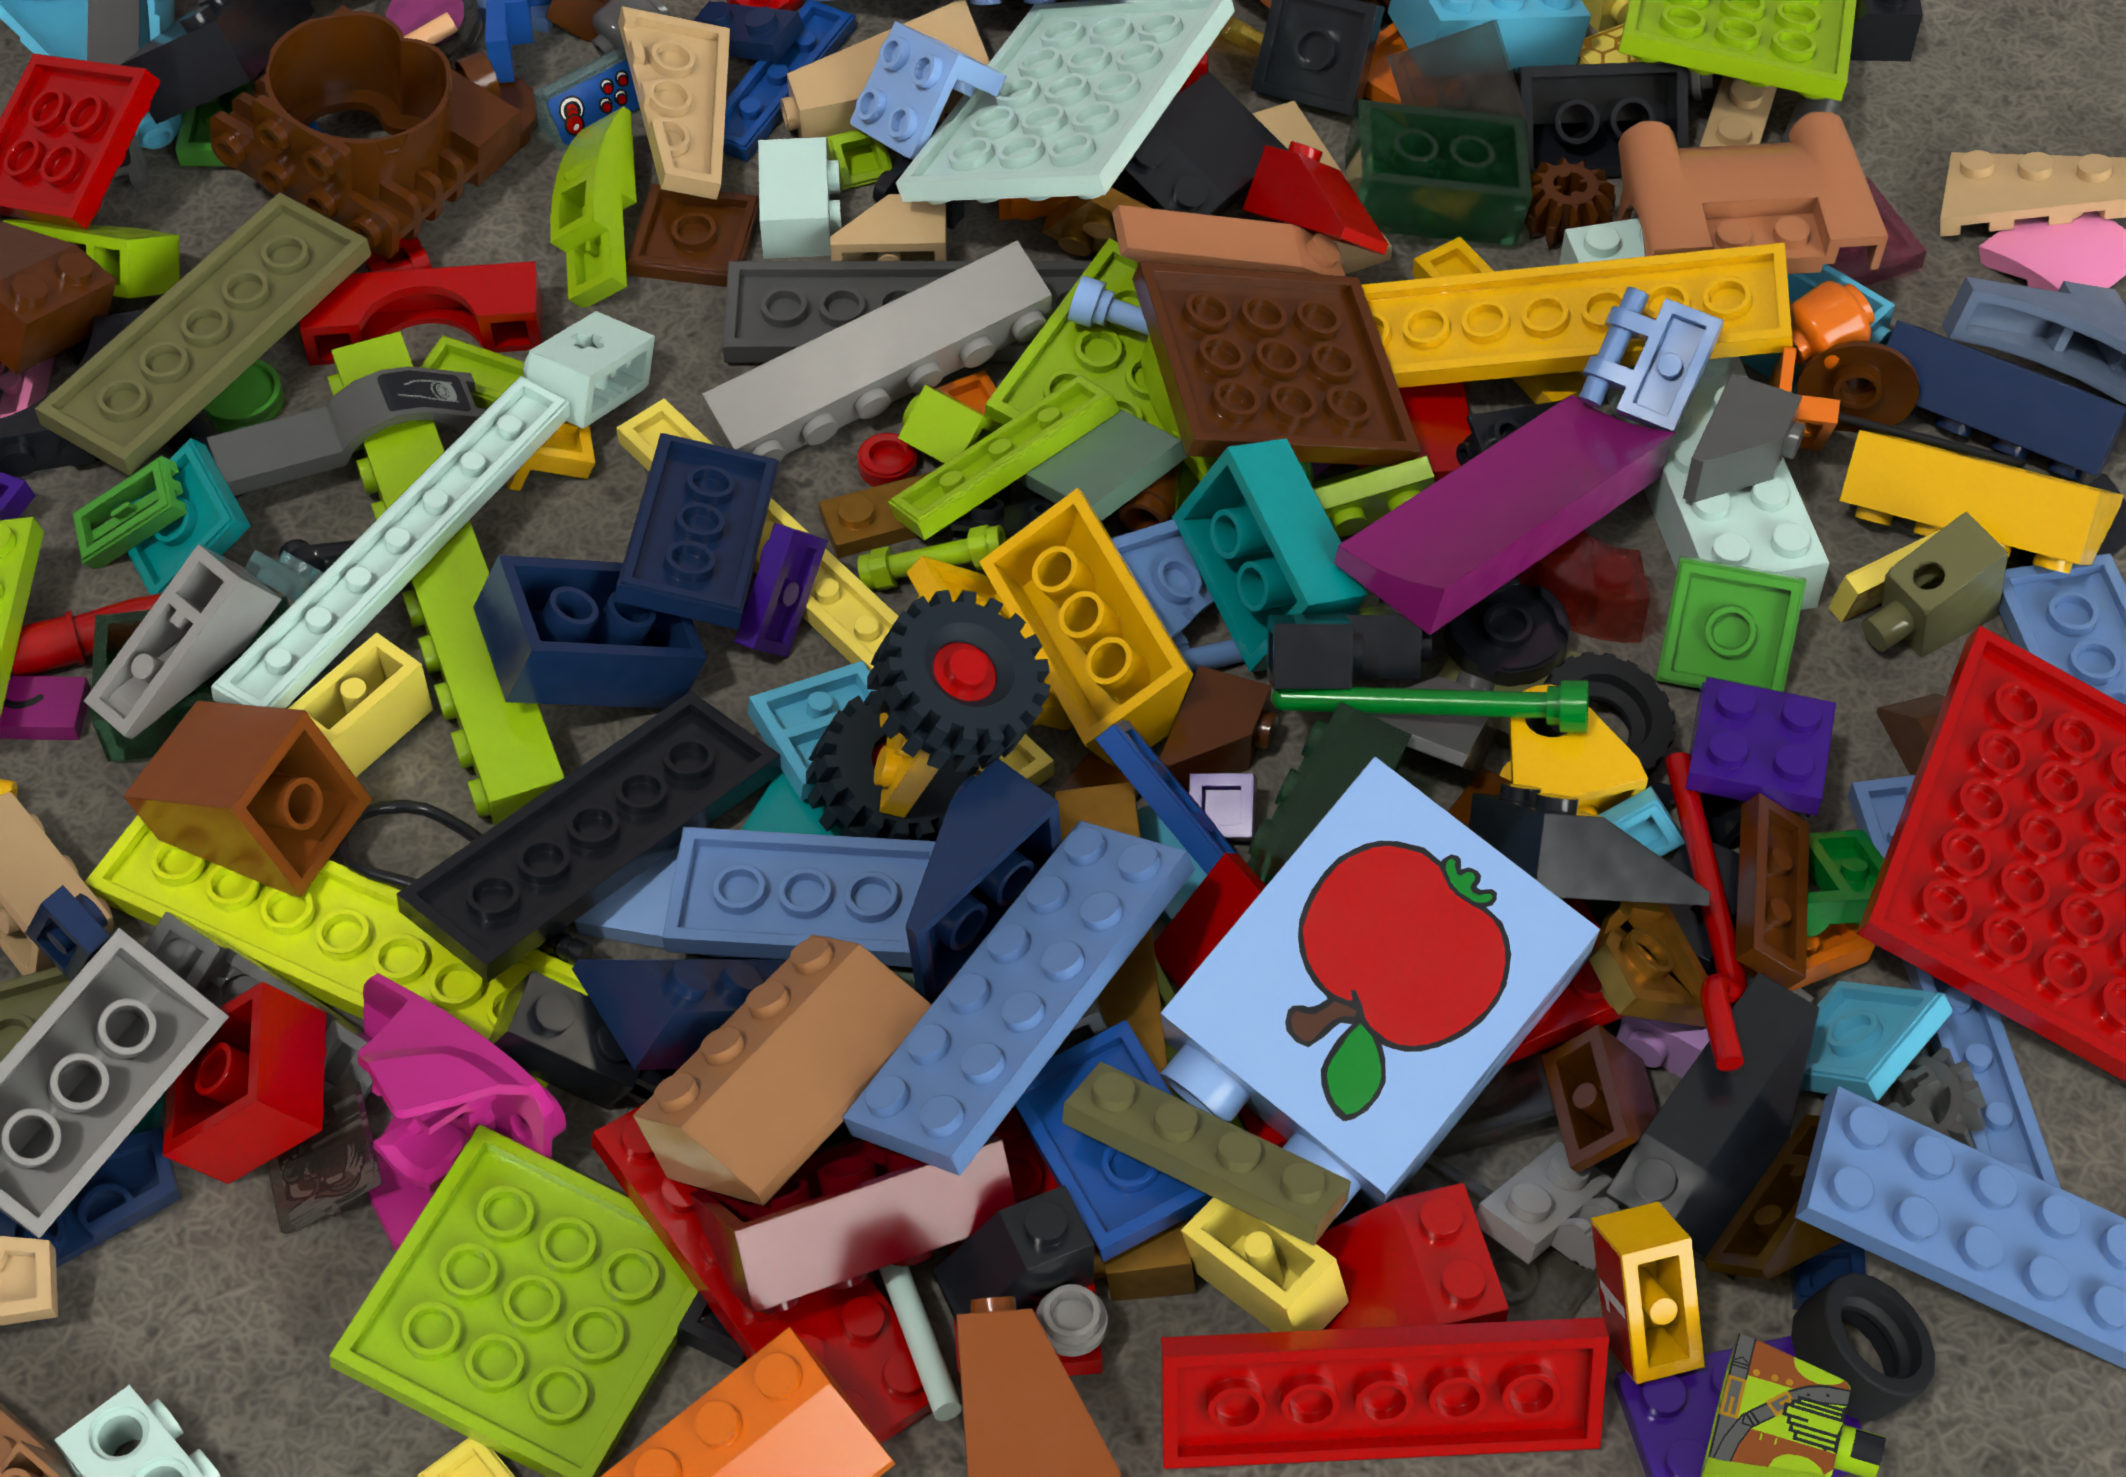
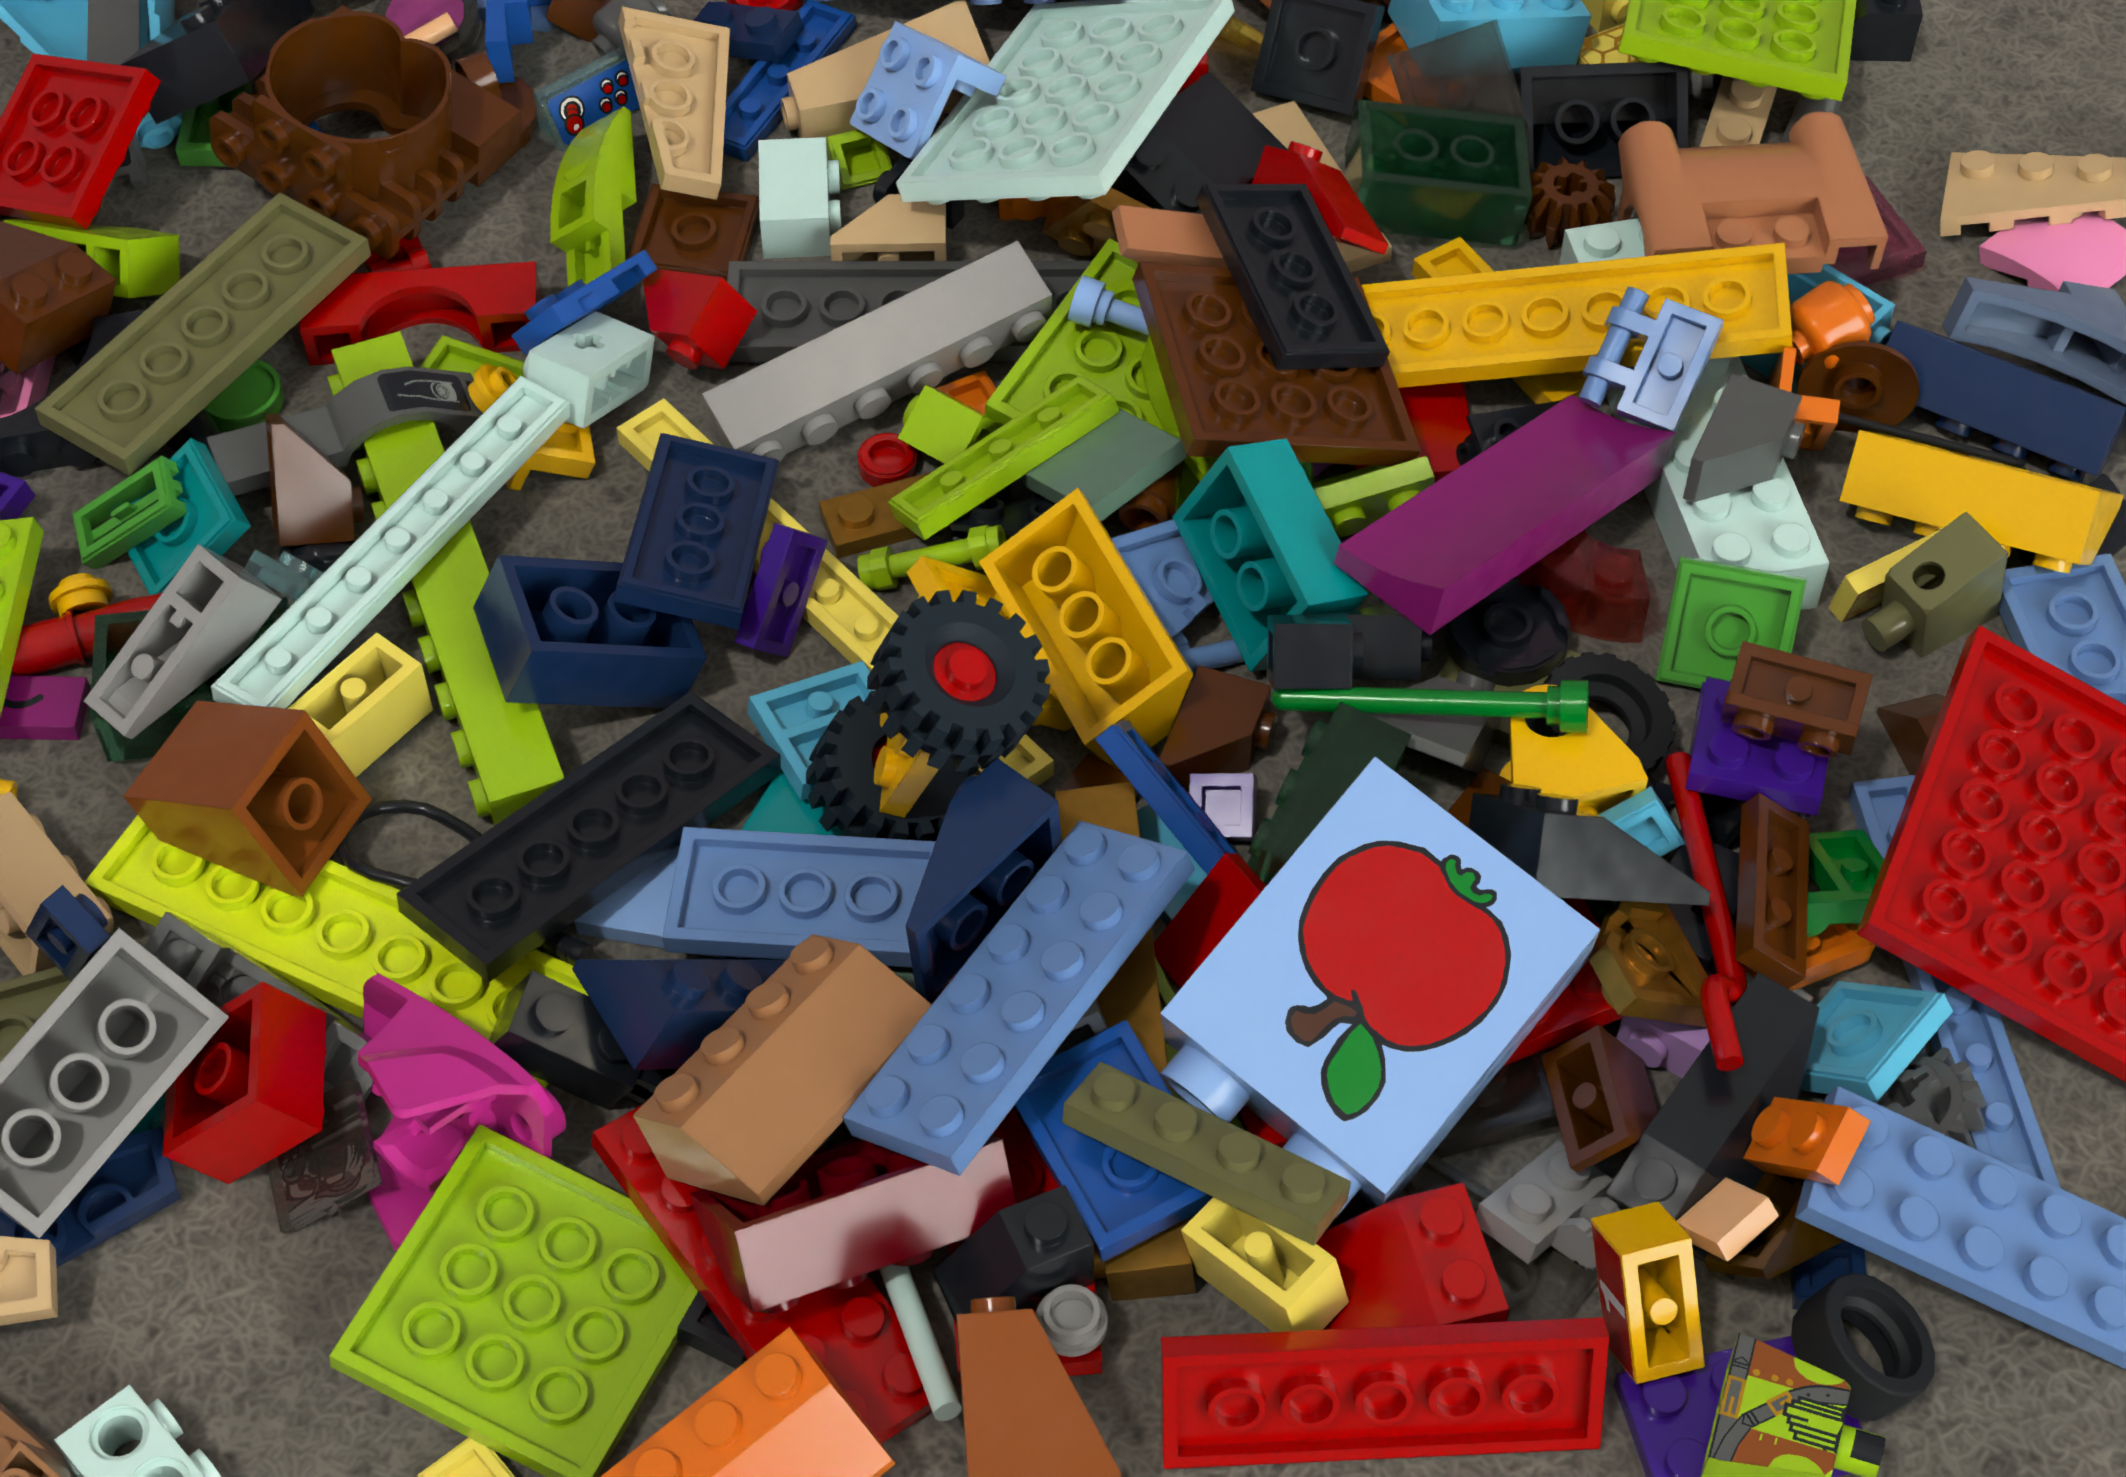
none -> yellow plate [48,573,113,616]
none -> slope [265,414,364,546]
none -> yellow plate [468,364,518,413]
none -> blue wing [511,250,658,355]
none -> red slope [643,269,758,370]
none -> black tile [1196,184,1390,370]
none -> light nougat tile [1676,1177,1779,1262]
none -> reddish brown bracket [1720,641,1873,758]
none -> orange plate [1743,1097,1871,1185]

